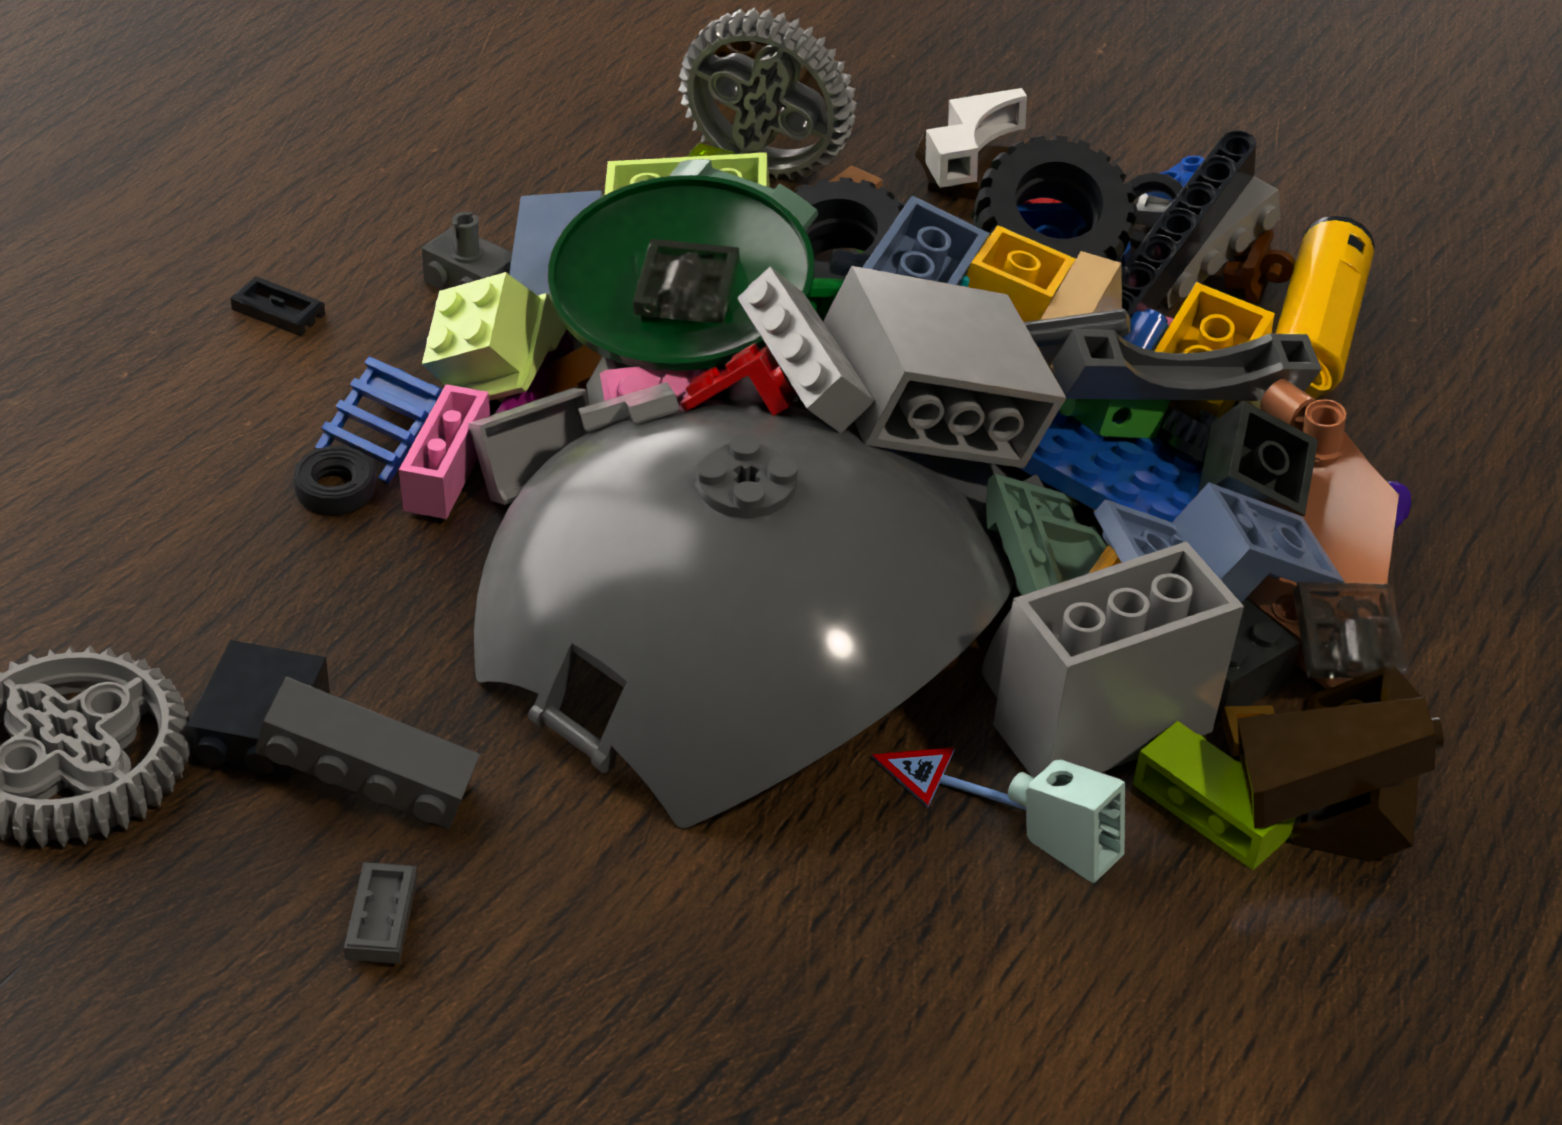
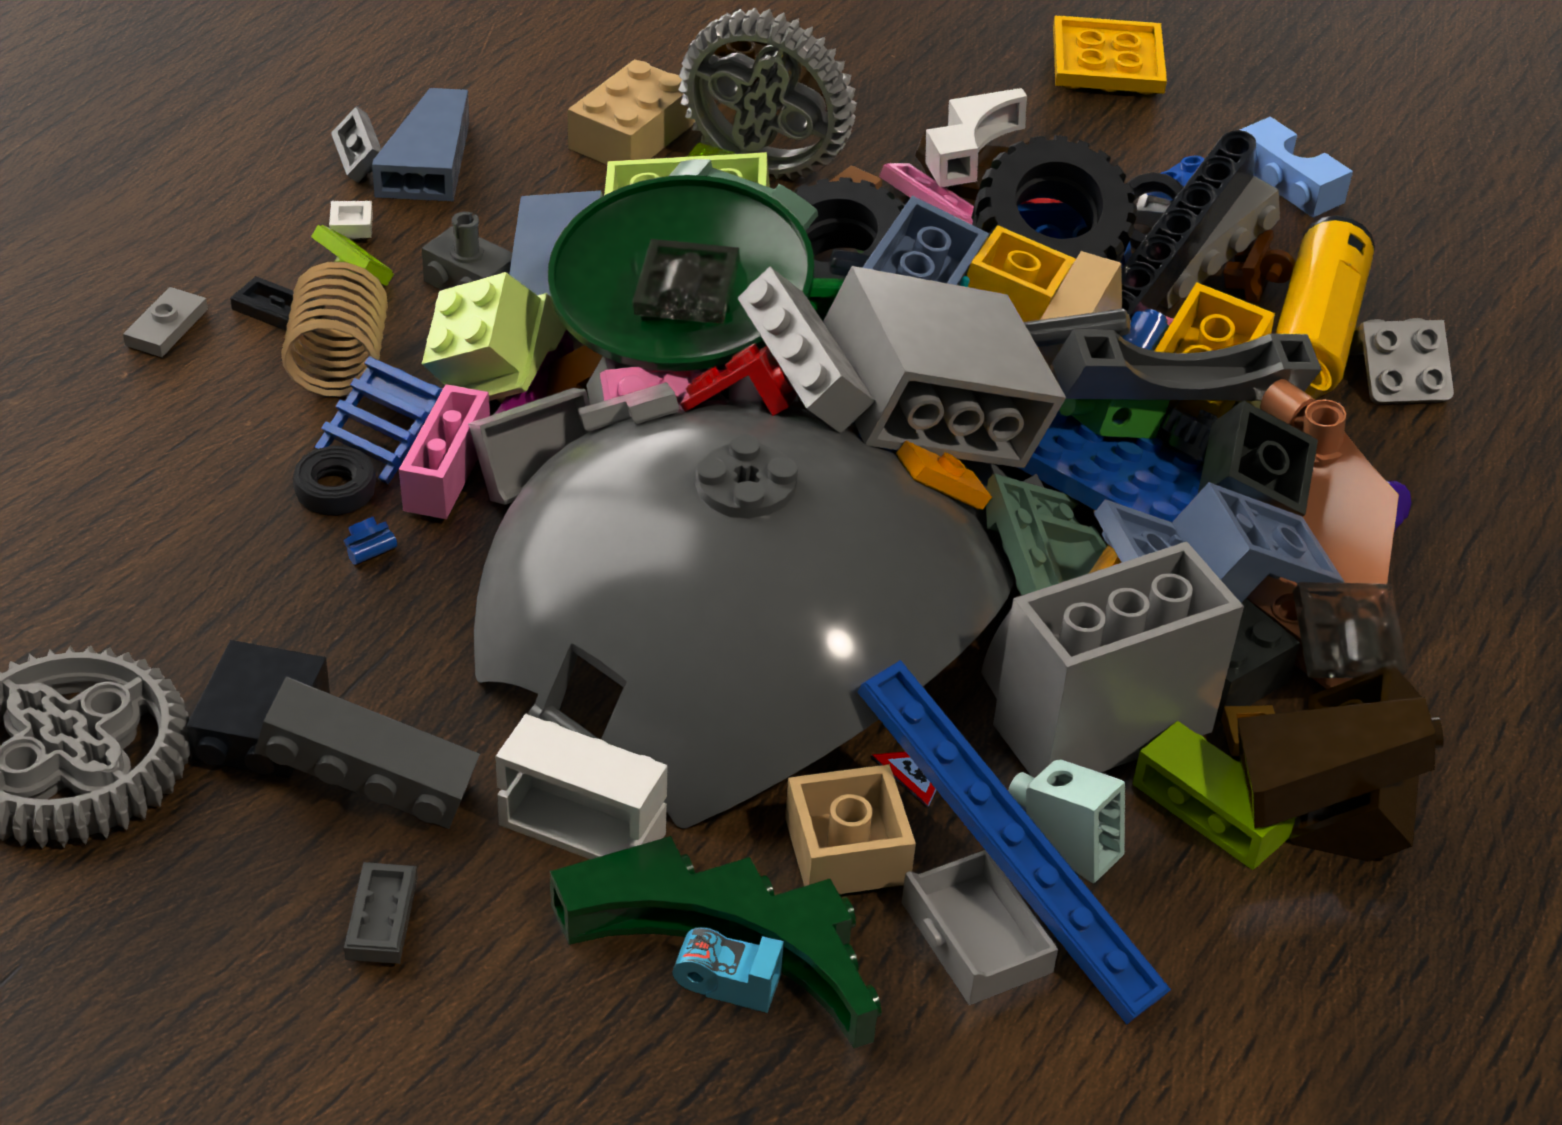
none -> light grey plate [123,287,208,357]
none -> tan piece [281,262,388,397]
none -> lime plate [311,225,394,286]
none -> white plate [329,201,373,240]
none -> dark grey plate [331,106,381,183]
none -> blue plate [343,516,397,565]
none -> sand blue slope [372,88,470,201]
none -> white piece [496,714,668,859]
none -> dark green arch [550,836,882,1048]
none -> tan brick [568,59,695,165]
none -> medium azure leg [672,928,784,1013]
none -> tan brick [785,764,916,894]
none -> blue tile [857,660,1171,1025]
none -> bright pink tile [879,163,974,225]
none -> light orange plate [897,440,992,510]
none -> light grey container [902,850,1058,1005]
none -> yellow plate [1053,15,1167,95]
none -> light blue arch [1240,117,1353,217]
none -> light grey bracket [1349,318,1454,404]

